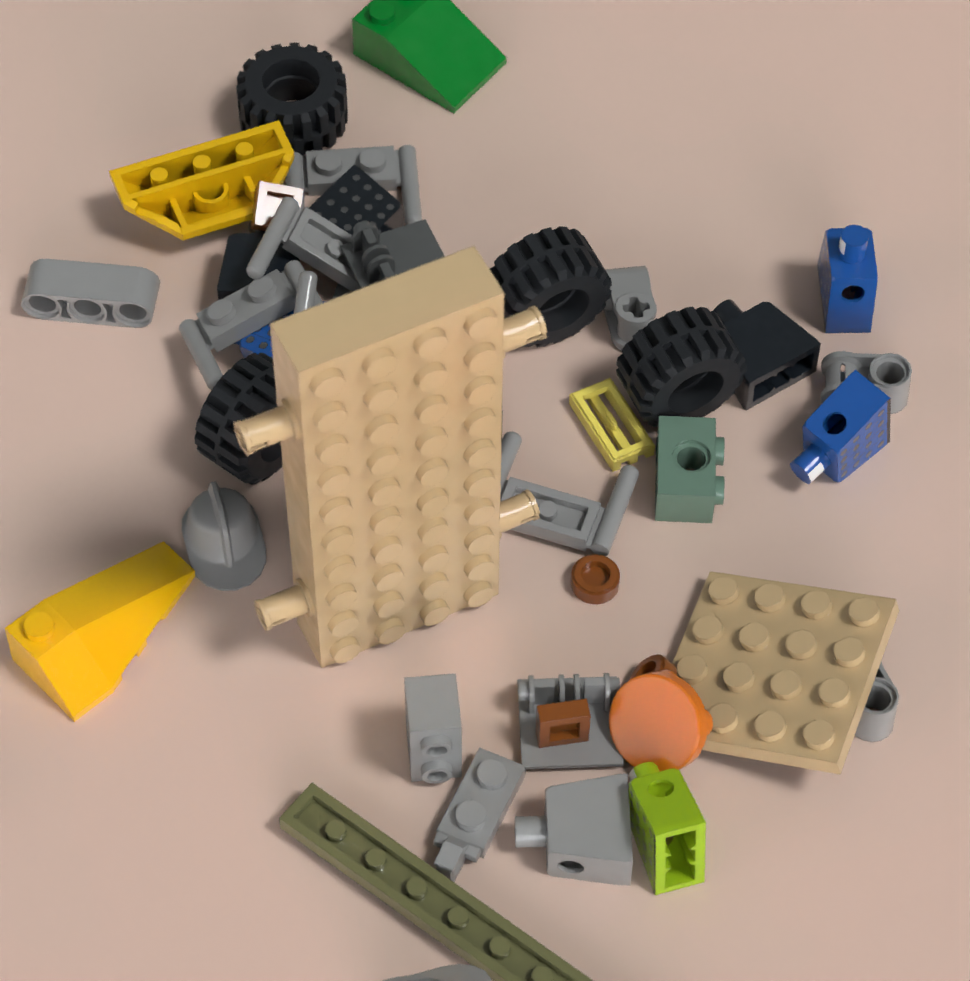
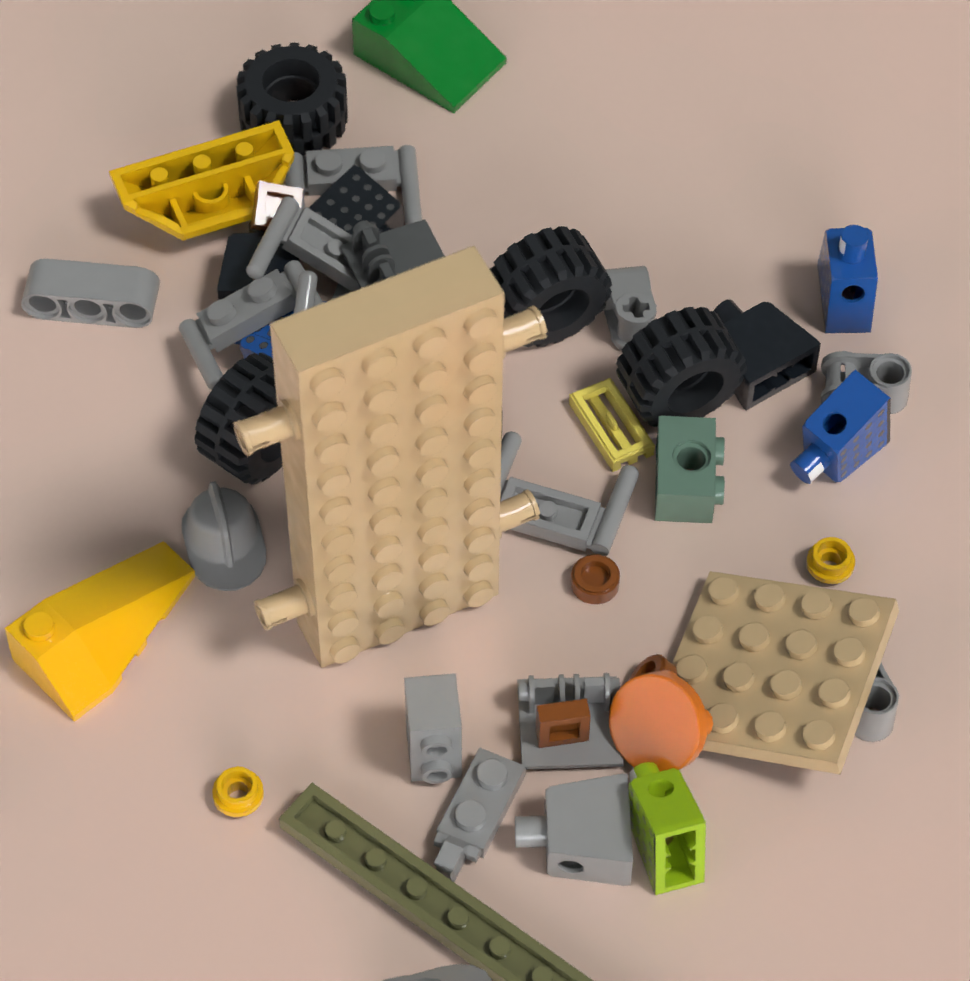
none -> yellow plate [212,766,264,817]
none -> yellow plate [806,537,855,584]

